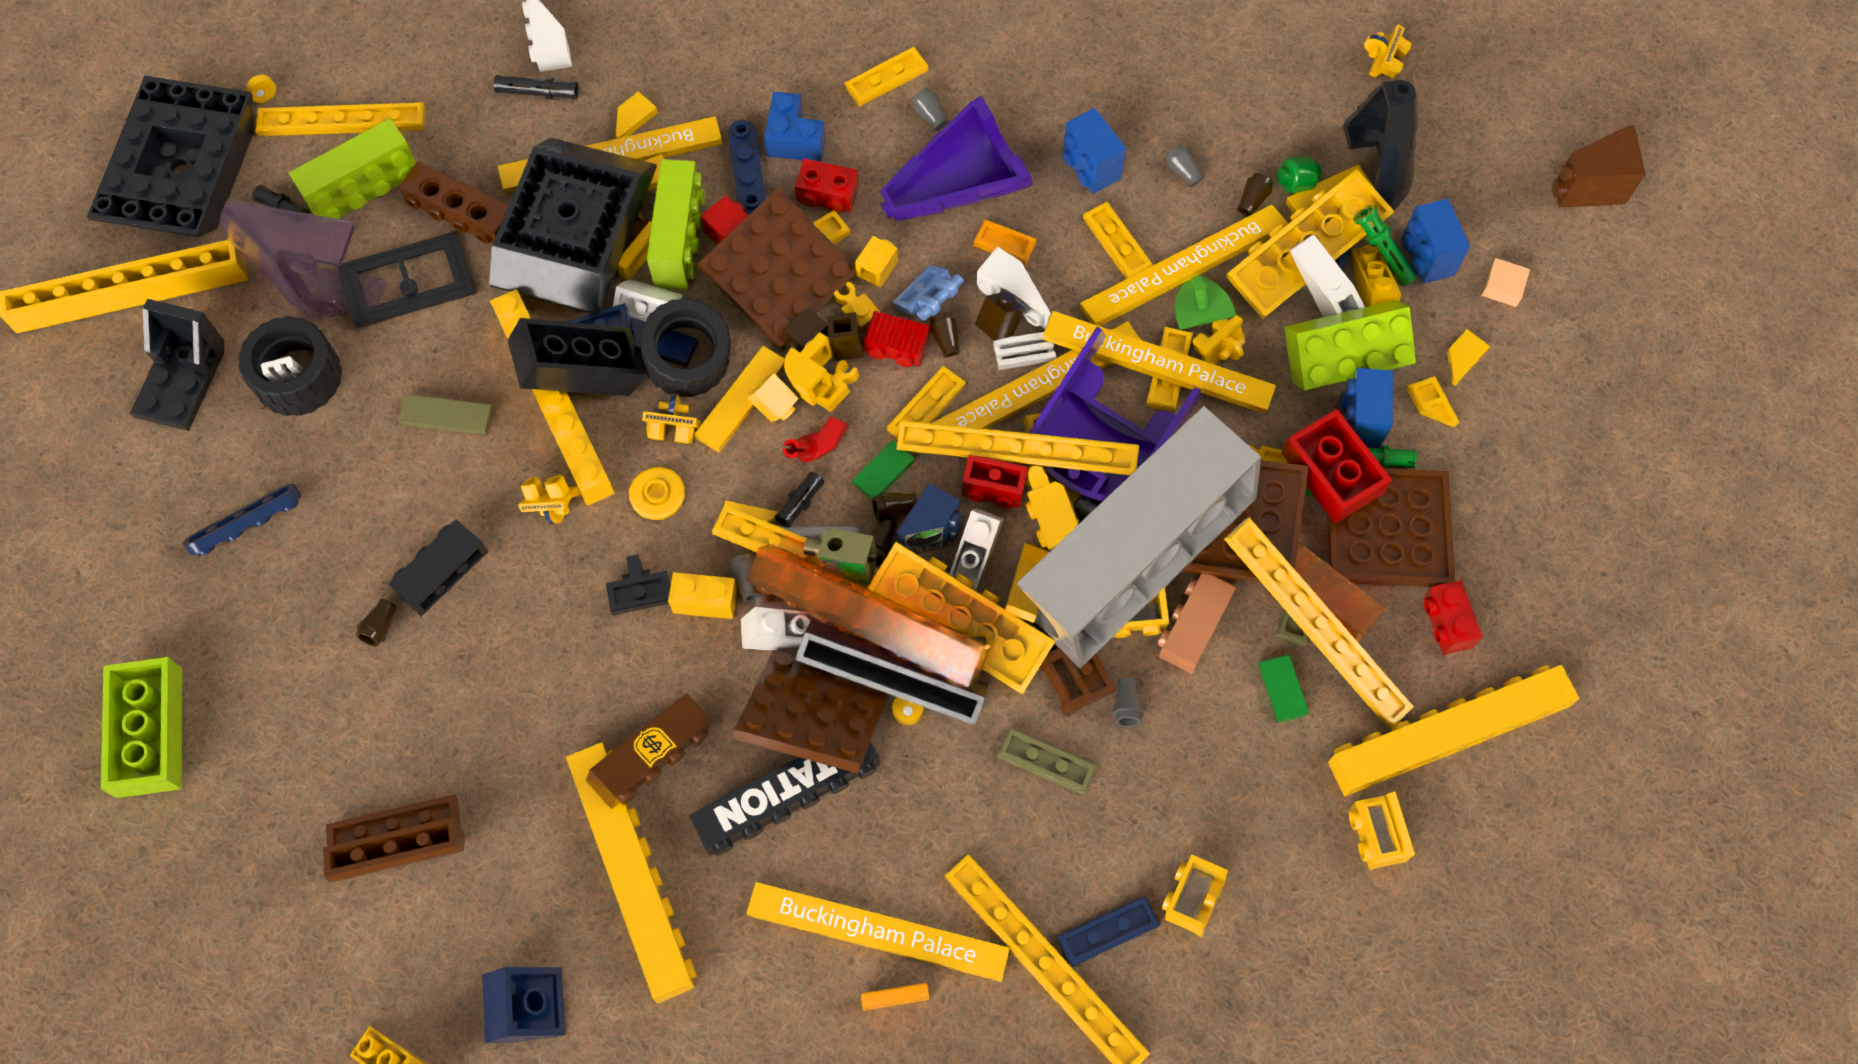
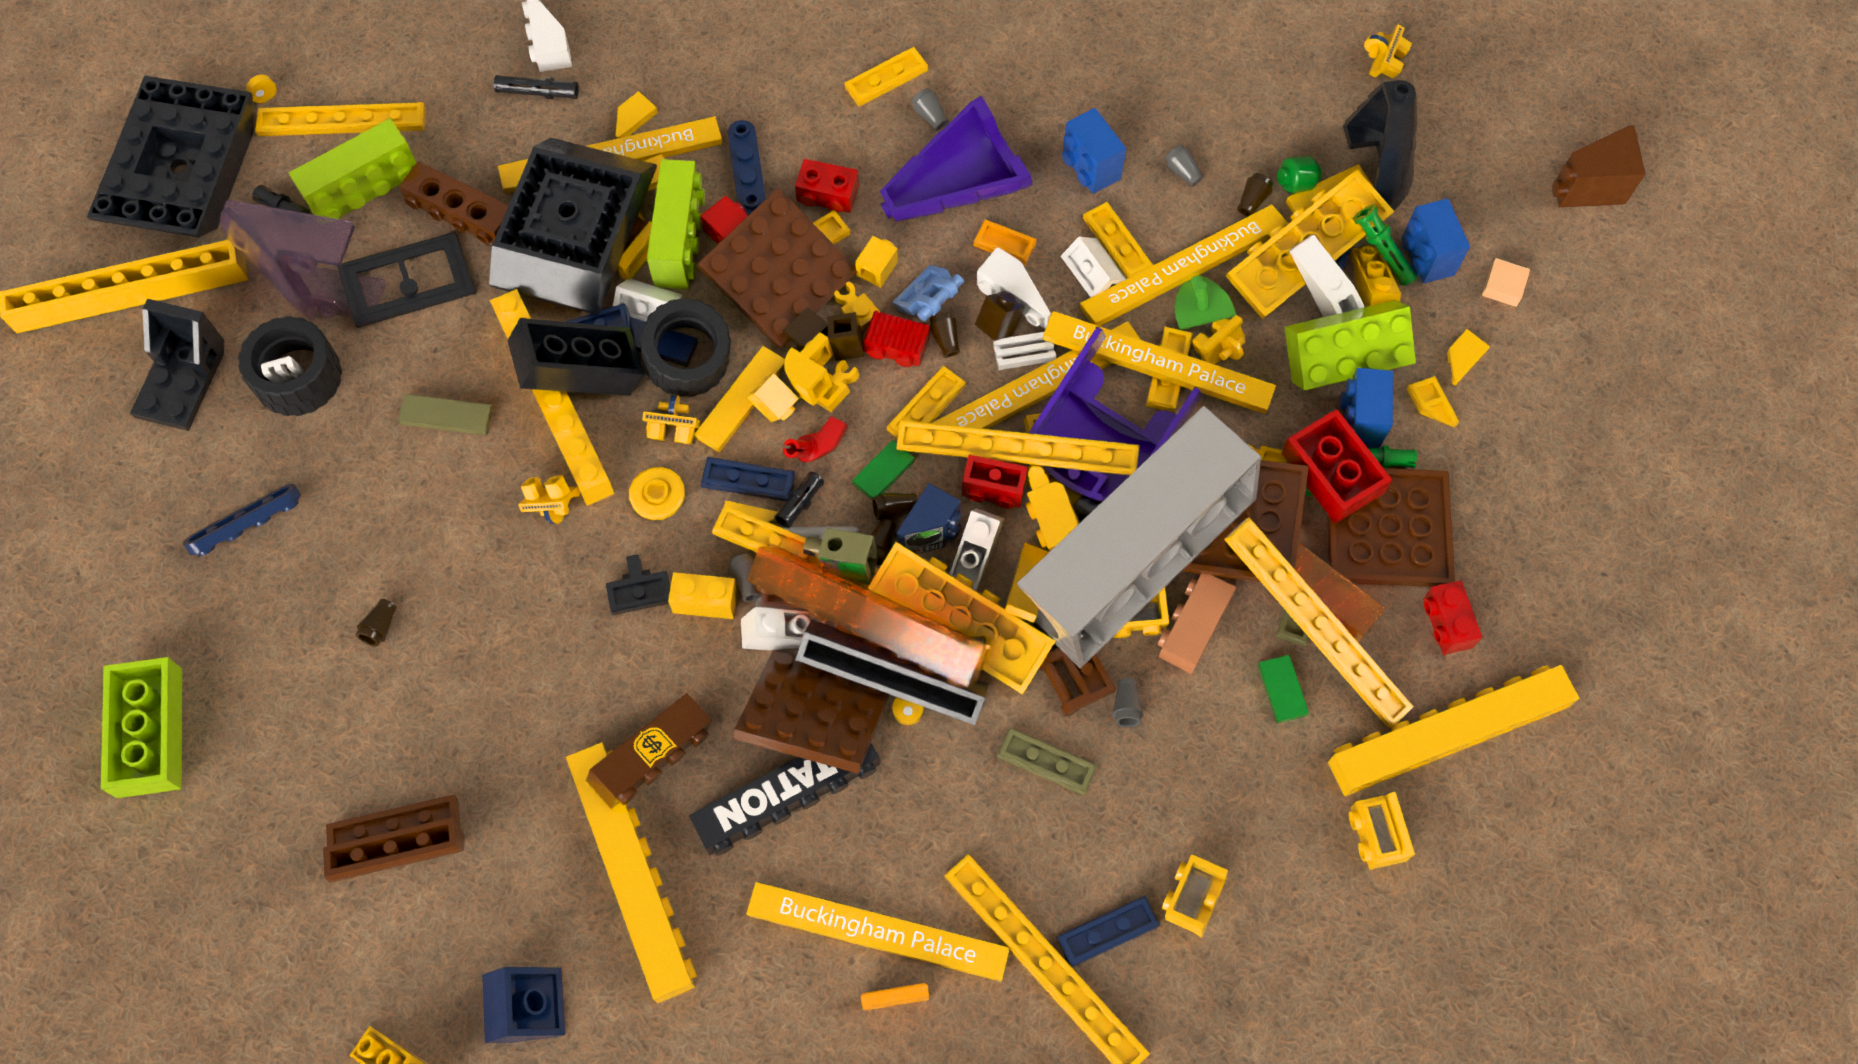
black brick [389,519,488,617] -> none
blue brick [764,91,826,162] -> none
none -> dark blue tile [701,457,795,502]
none -> white panel [1061,237,1127,297]

